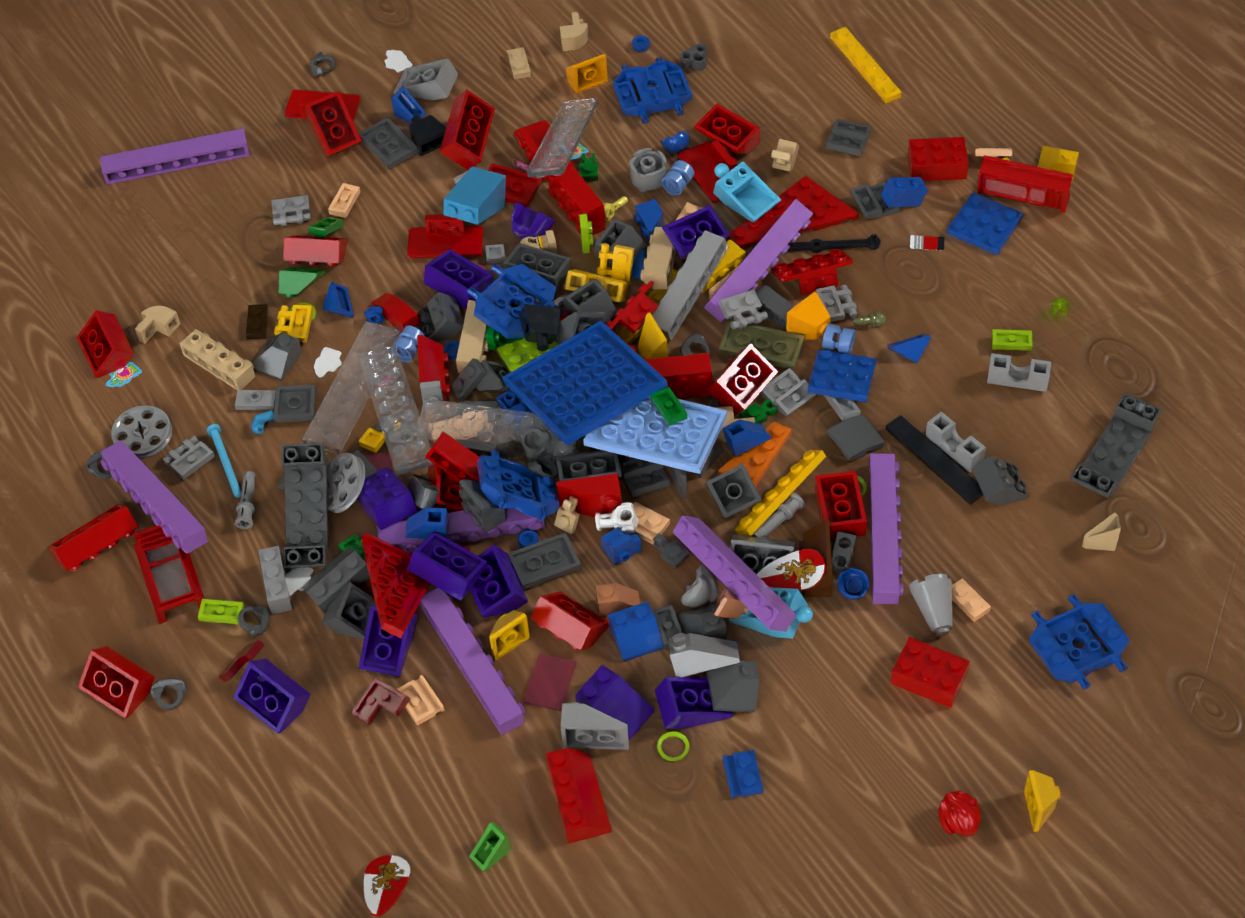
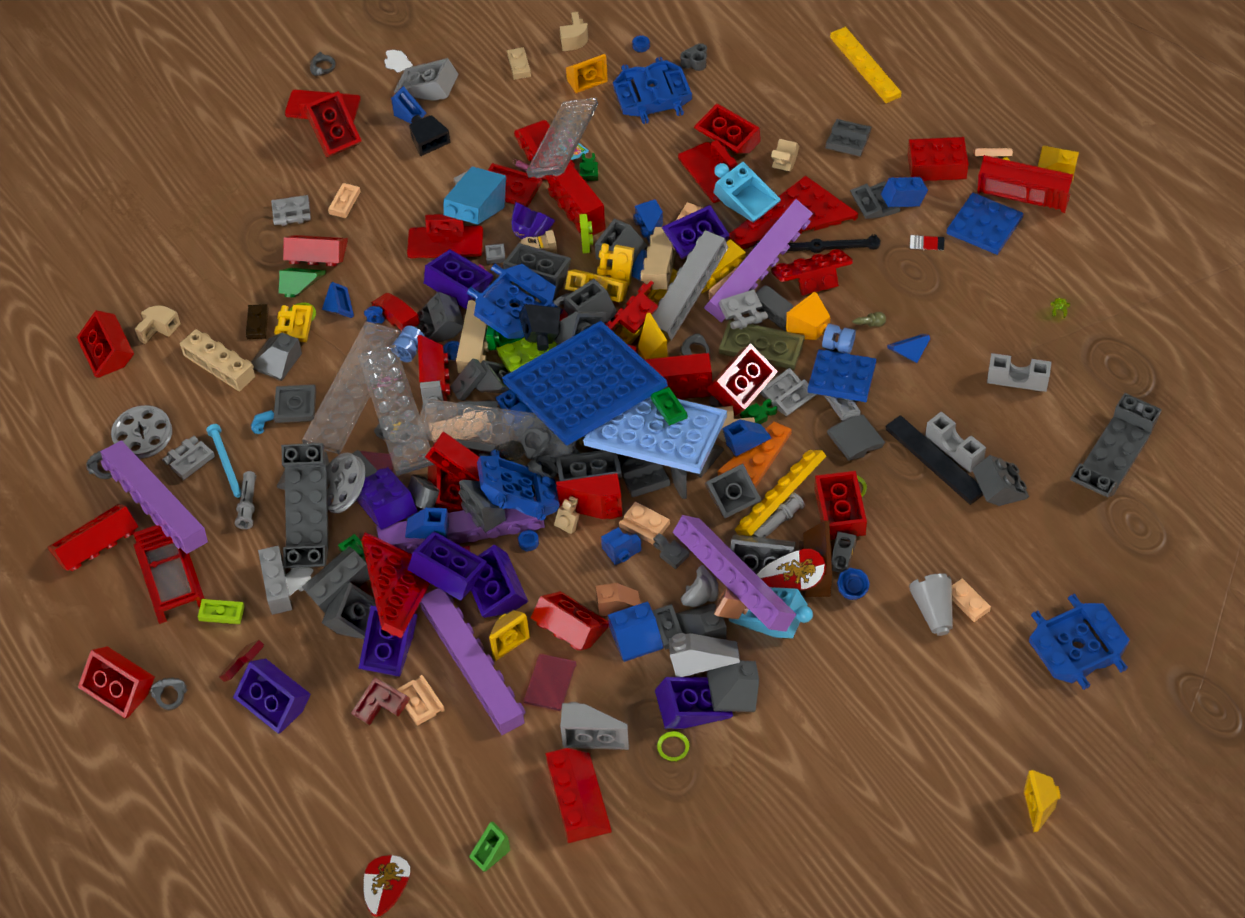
medium lavender brick [100,128,250,185] -> none
sticker [106,362,142,387] -> none
light grey plate [235,390,276,410] -> none
dark grey piece [238,605,270,637] -> none
green plate [308,217,343,238] -> none
white sticker [314,347,342,378] -> none
dark grey plate [358,117,419,169] -> none
yellow plate [358,428,387,453] -> none
red brick [440,89,495,171] -> none
dark grey plate [508,532,581,590] -> none
dark purple slope [575,665,655,741] -> none
white connector [595,502,639,534] -> none
light yellow plate [603,196,628,221] -> none
light grey brick [630,148,667,192] -> none
blue hair [660,131,689,154] -> none
medium blue wheel [661,160,694,196] -> none
blue plate [722,750,763,799] -> none
light grey plate [816,285,858,322] -> none
medium lavender brick [869,453,903,604] -> none
red brick [891,637,970,708] -> none
red hair [938,790,981,837] -> none
lime plate [992,329,1033,351] -> none
tan slope [1082,513,1121,551] -> none

